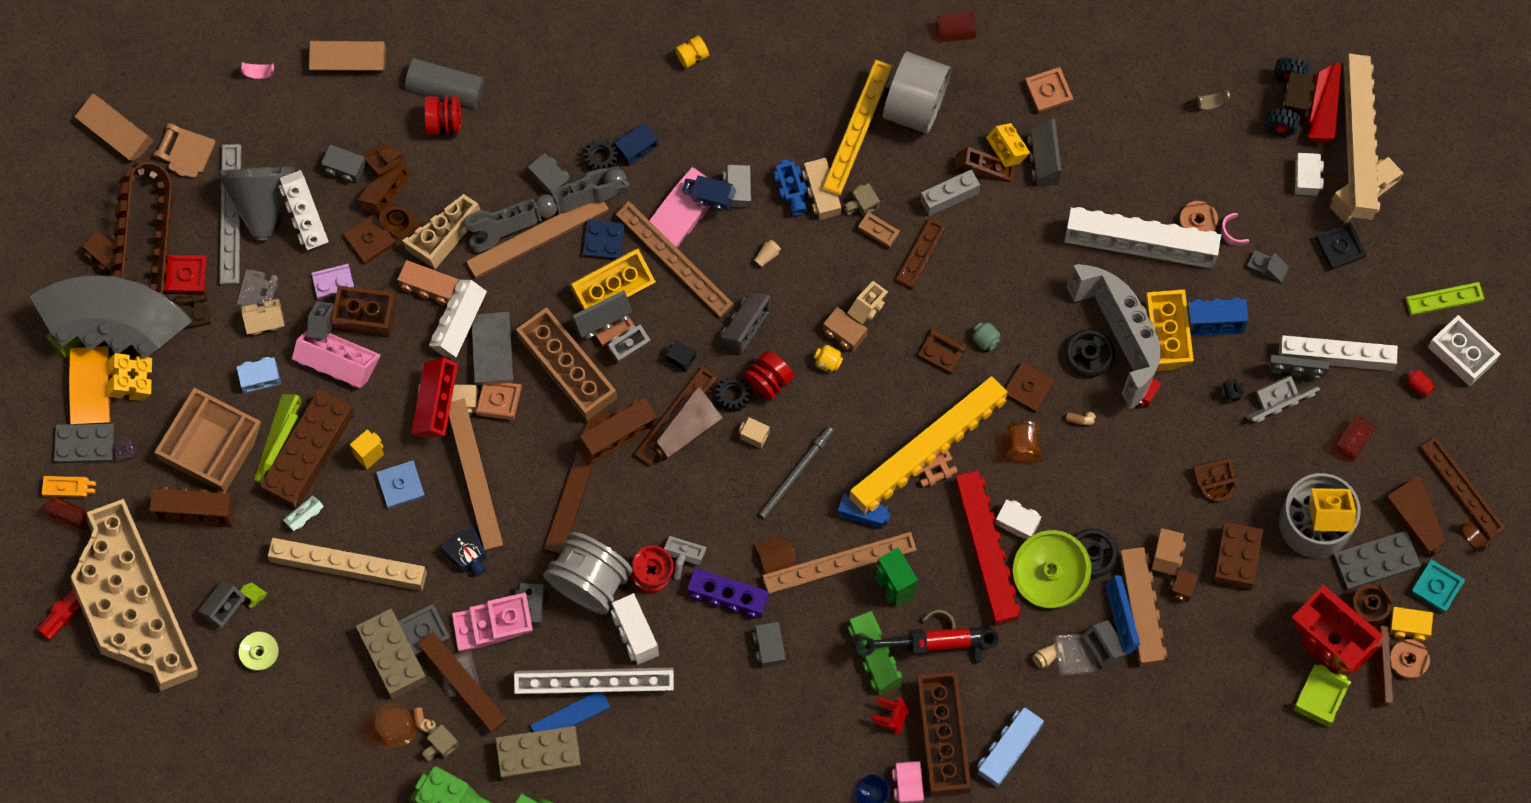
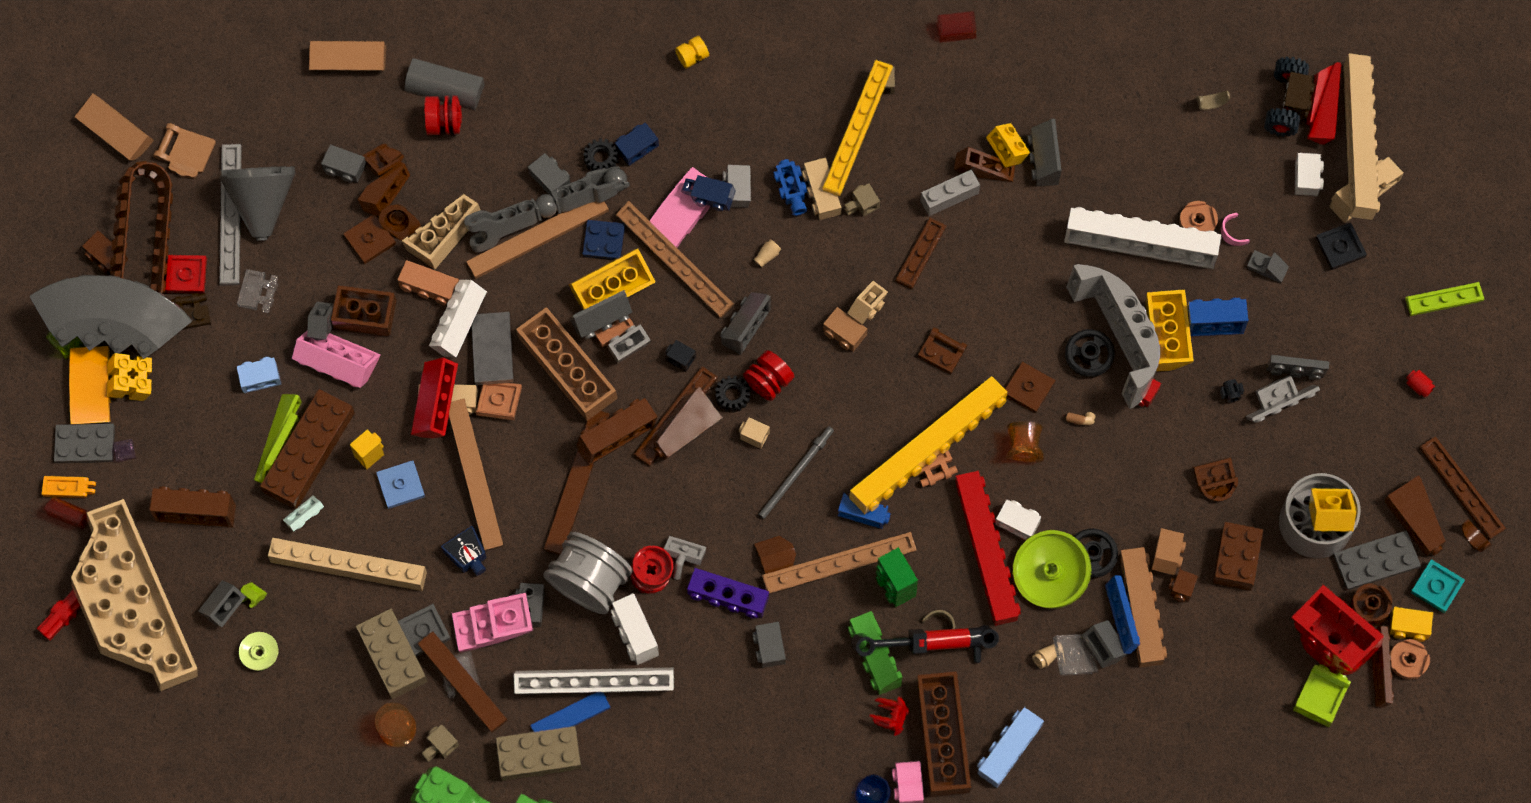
medium nougat slope [155,388,261,491] -> none
bright pink helmet [242,62,274,79] -> none
tan brick [242,299,285,335] -> none
white brick [279,170,329,250] -> none
lavender plate [312,264,354,300] -> none
arm [413,708,436,733] -> none
yellow head [813,345,843,373] -> none
medium nougat plate [858,212,900,248] -> none
light grey wheel [883,51,951,134] -> none
sand green head [972,323,1001,351] -> none
nougat plate [1025,67,1073,113] -> none
white brick [1279,336,1398,371] -> none
clear red brick [1336,414,1376,462] -> none
white brick [1428,315,1500,386] -> none

